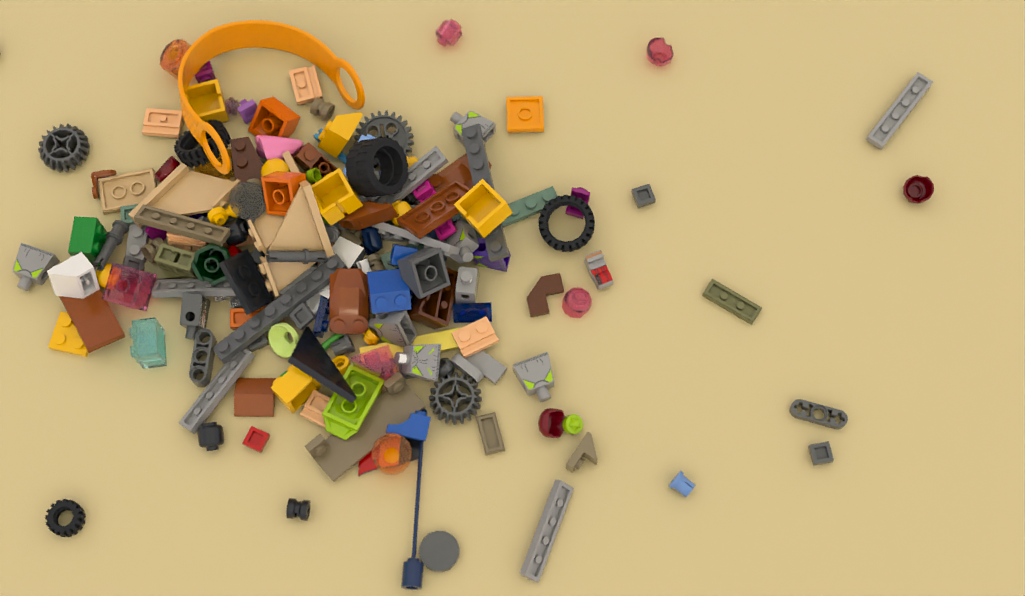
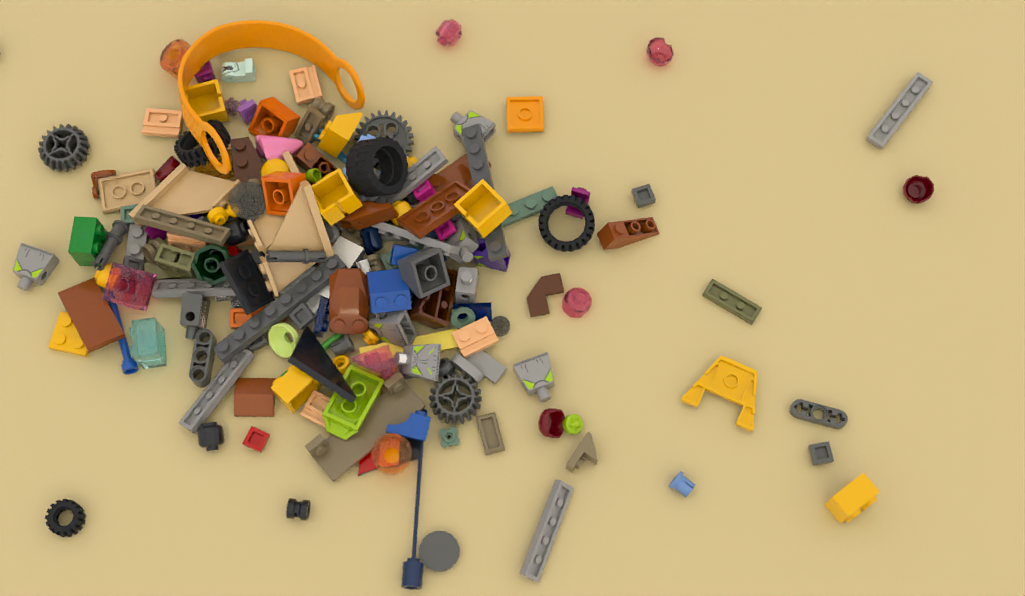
white slope [47,252,100,299] -> none
leg [584,250,613,290] -> none
none -> blue piece [106,290,139,375]
none -> light aqua leg [221,58,256,83]
none -> dark tan slope [294,106,326,145]
none -> sand green plate [439,427,460,448]
none -> sand green piece [451,307,475,329]
none -> clear smoke tile [491,316,510,337]
none -> dark orange slope [597,217,659,250]
none -> yellow wing [681,355,757,432]
none -> yellow piece [825,472,880,524]

